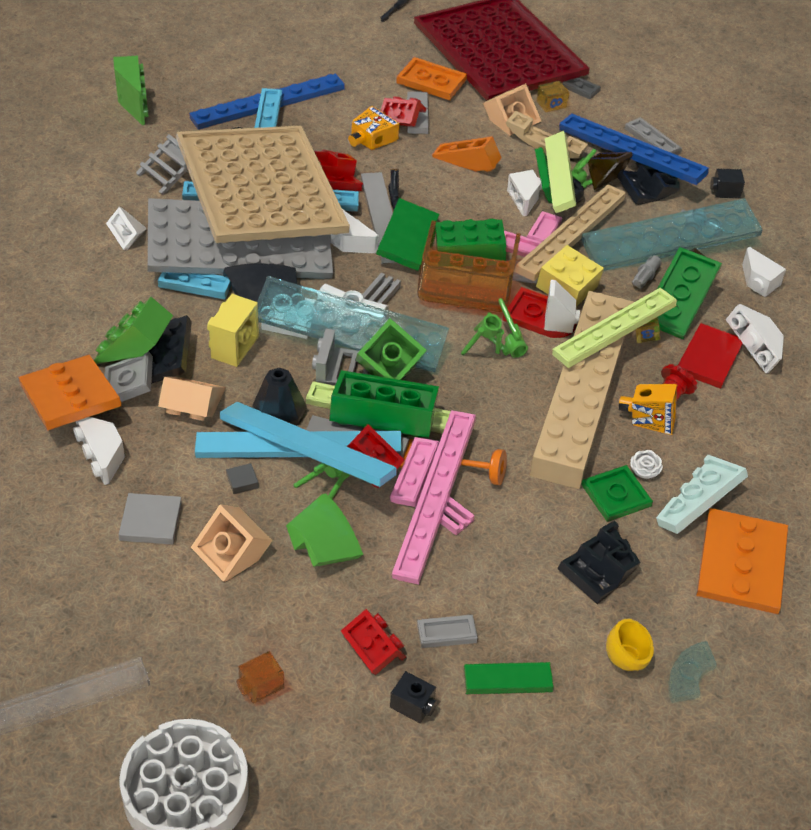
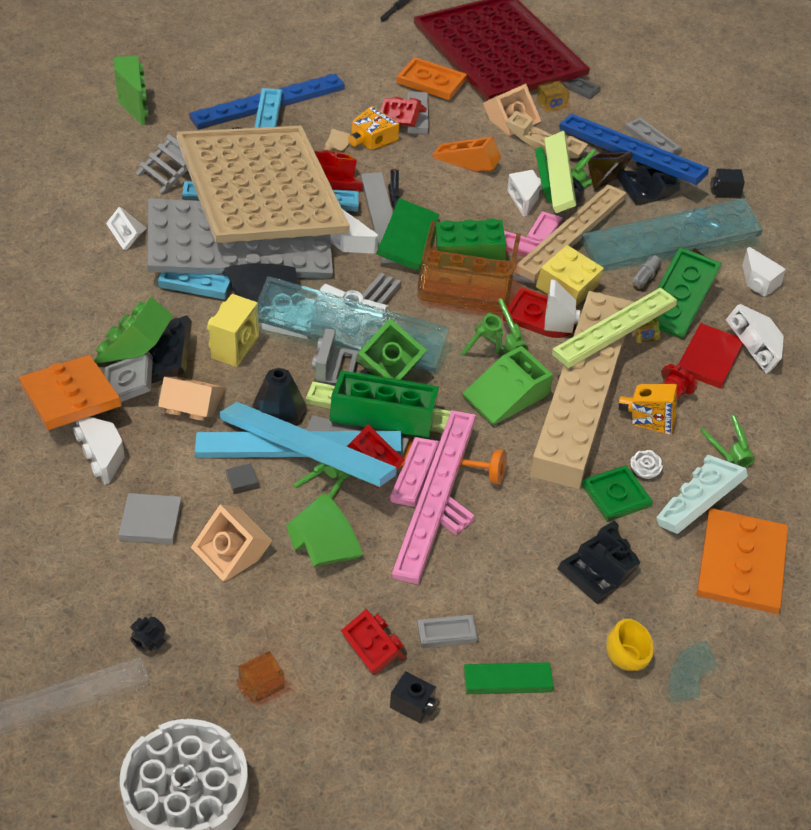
none -> black gear [130,616,166,652]
none -> tan piece [324,129,351,153]
none -> bright green slope [462,346,553,426]
none -> bright green plant [700,415,755,467]

